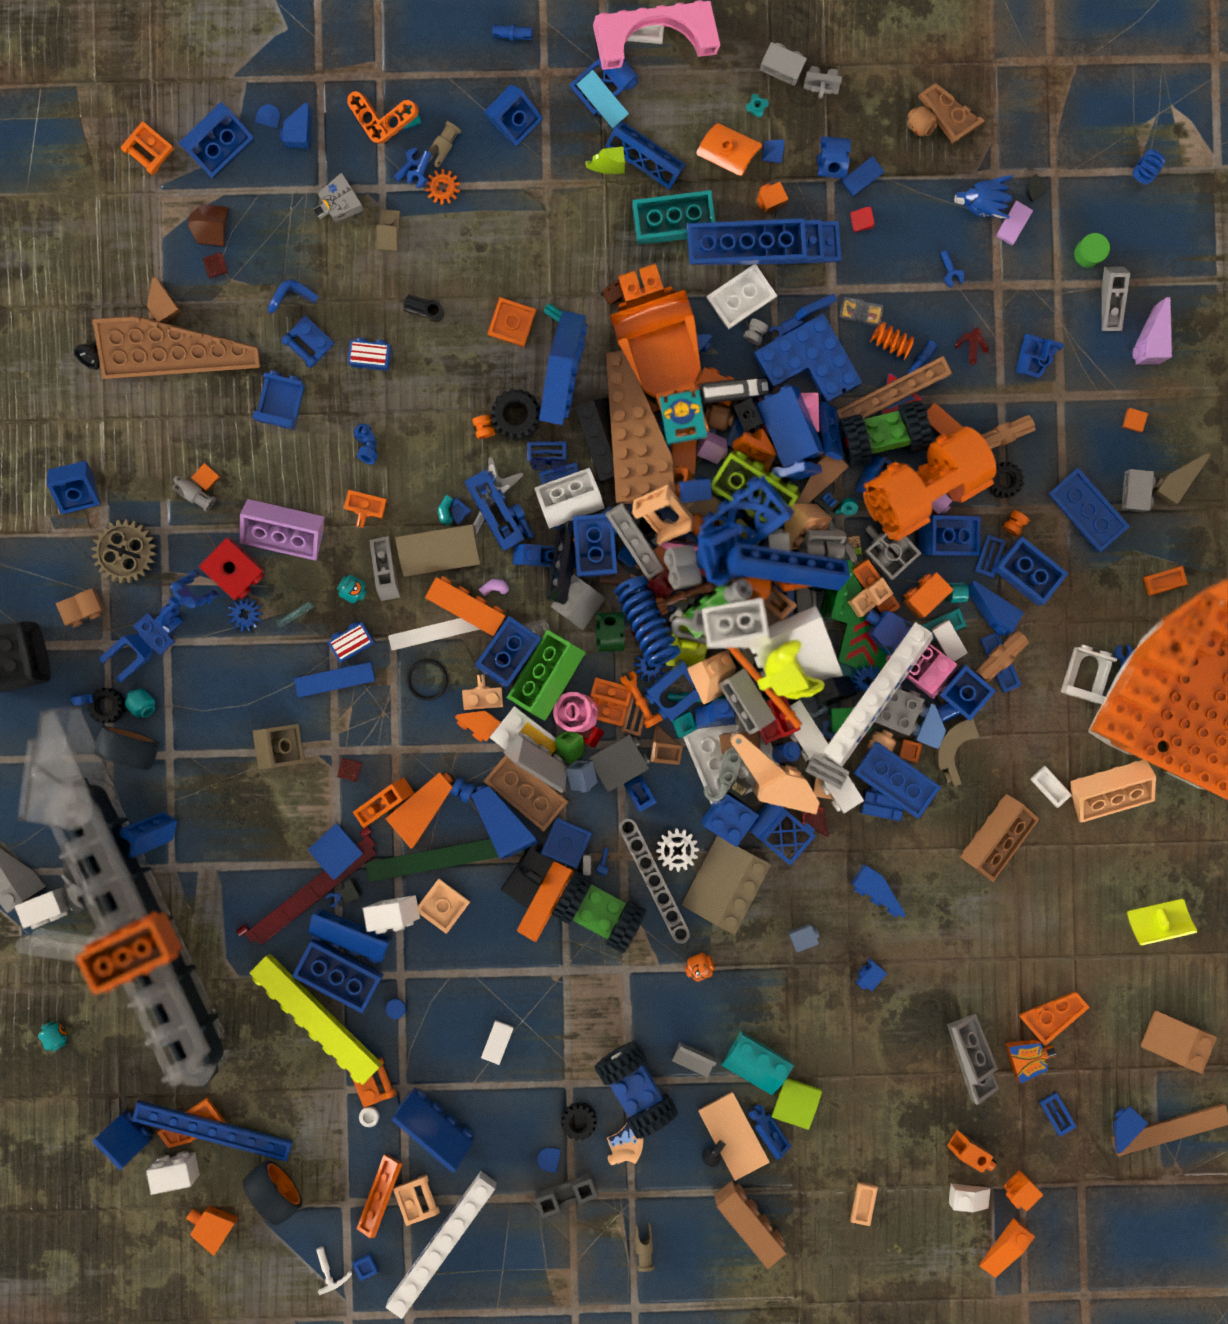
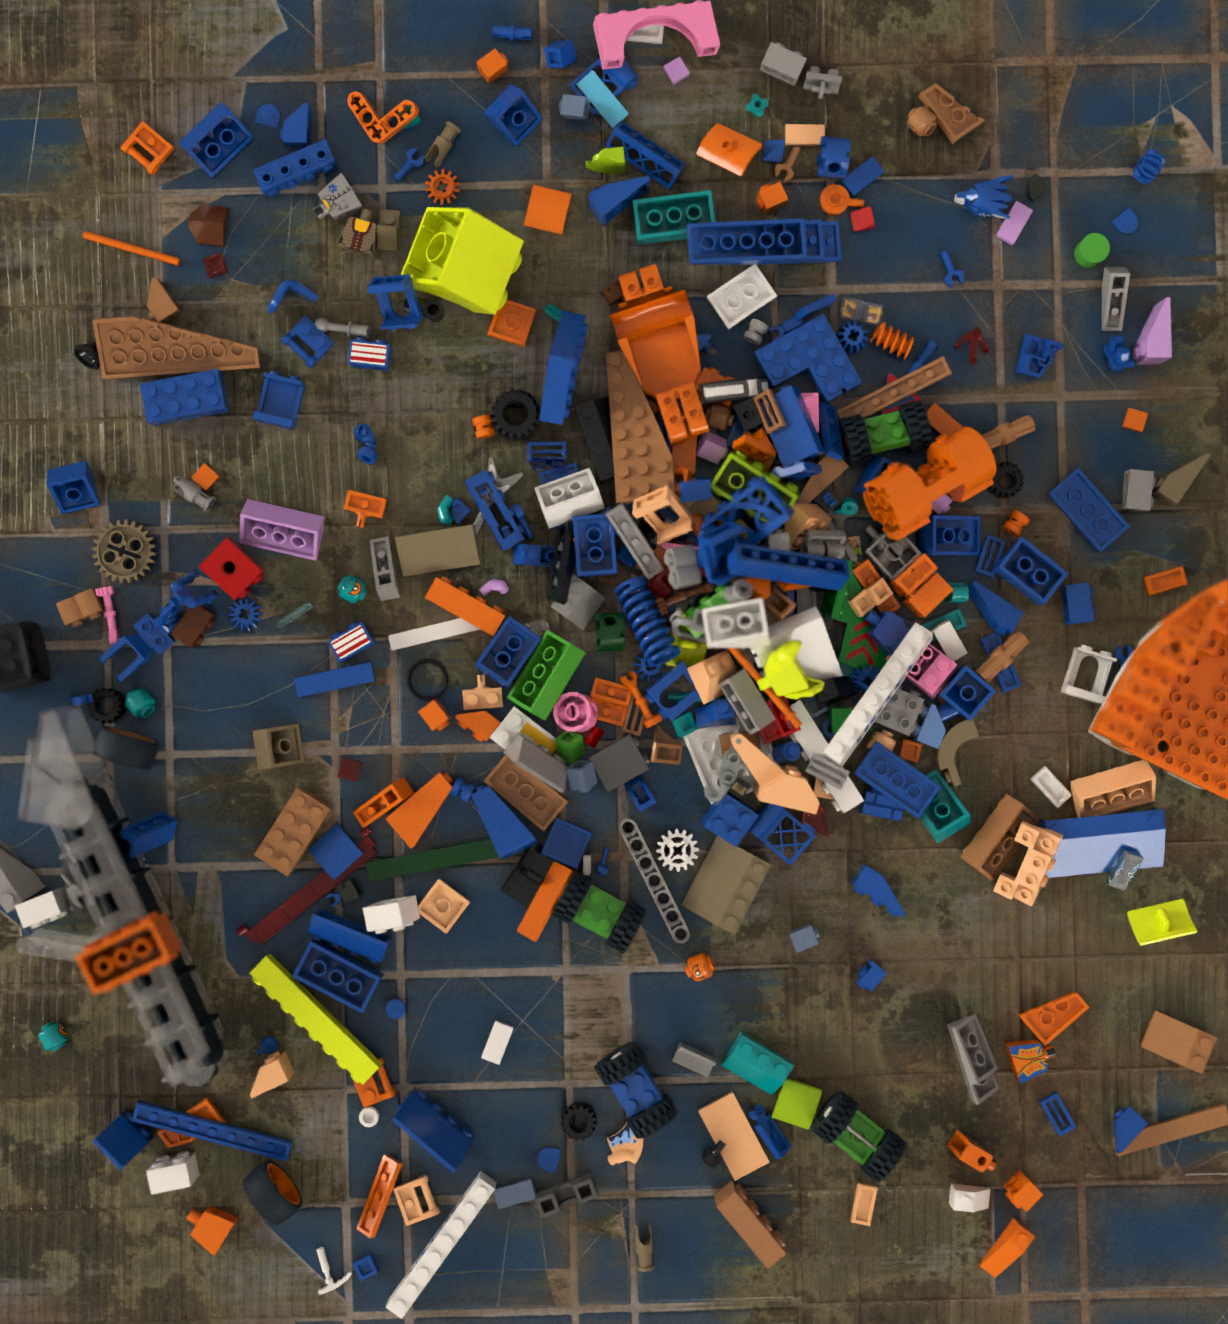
blue bar [407,150,432,188] -> none
teal container [659,389,707,445] -> none
none -> orange piece [83,231,180,266]
none -> bright pink piece [95,586,120,645]
none -> blue brick [140,369,230,426]
none -> reddish brown brick [171,606,217,648]
none -> light nougat slope [250,1051,295,1098]
none -> blue brick [253,139,338,197]
none -> medium nougat brick [254,787,334,876]
none -> blue piece [257,1036,279,1055]
none -> light grey pin [314,317,371,338]
none -> torso [337,209,377,260]
none -> blue panel [367,274,423,330]
none -> neon yellow brick [401,207,524,315]
none -> orange brick [418,699,452,731]
none -> orange brick [476,48,508,84]
none -> sand blue tile [494,1178,536,1209]
none -> orange slope [524,185,572,235]
none -> blue panel [544,40,577,68]
none -> sand blue brick [559,94,591,121]
none -> blue slope [588,176,650,226]
none -> lavender tile [663,57,690,85]
none -> medium nougat tile [752,389,787,434]
none -> medium nougat bar [774,146,801,183]
none -> light nougat tile [785,124,825,146]
none -> black plate [811,1090,907,1182]
none -> orange piece [819,184,864,216]
none -> blue gear [836,320,869,354]
none -> orange panel [887,553,938,597]
none -> teal slope [920,769,971,844]
none -> light nougat bracket [993,821,1063,906]
none -> slope [1040,808,1166,878]
none -> blue brick [1060,582,1096,625]
none -> blue hips [1103,336,1135,371]
none -> tile [1106,849,1144,891]
none -> blue piece [1111,207,1138,234]

